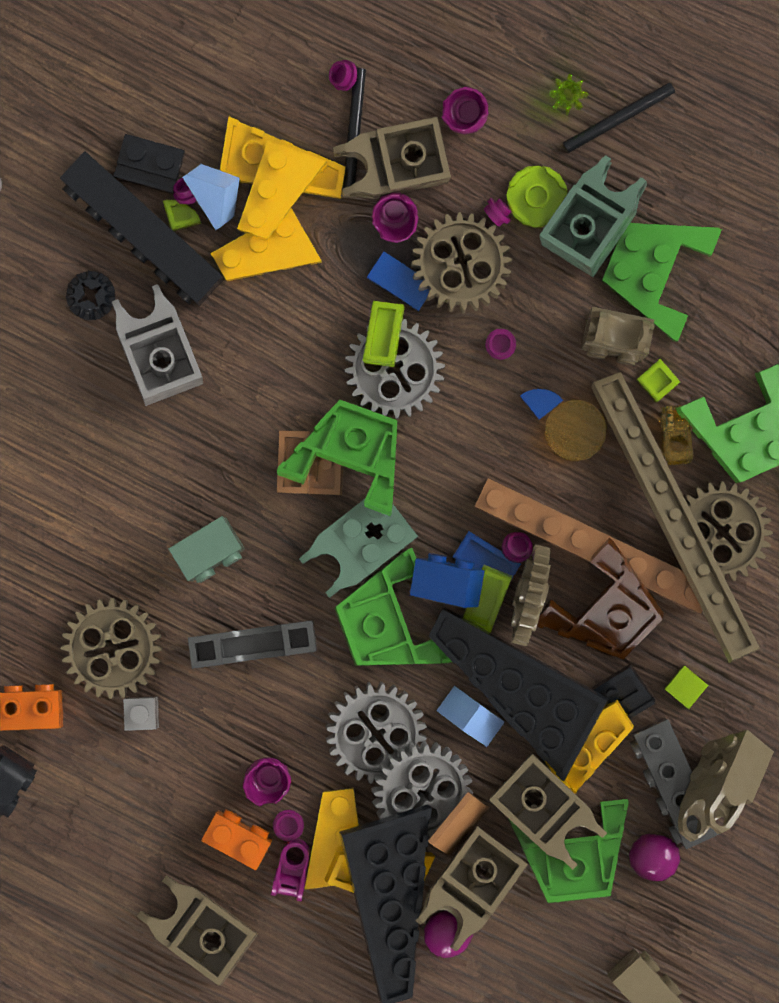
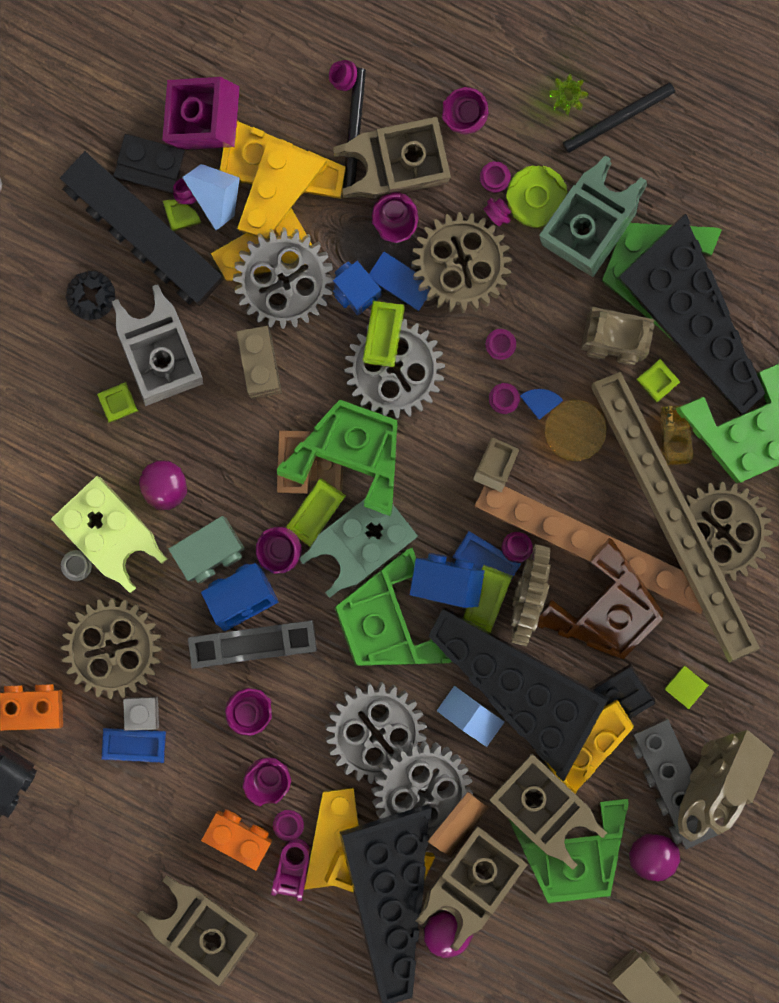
none -> yellowish green brick [51,476,168,593]
none -> light grey plate [61,550,92,581]
none -> lime tile [97,382,138,423]
none -> blue tile [101,728,166,763]
none -> magenta hair [139,460,187,510]
none -> magenta brick [162,77,240,150]
none -> blue brick [201,563,279,632]
none -> magenta hair [225,688,272,736]
none -> light grey gear [233,227,334,329]
none -> dark tan brick [236,326,282,399]
none -> magenta hair [256,527,302,574]
none -> lime tile [286,478,346,547]
none -> blue brick [333,260,382,316]
none -> dark tan tile [473,437,519,492]
none -> magenta plate [480,162,511,193]
none -> magenta plate [489,383,520,414]
none -> black wing [617,214,765,415]

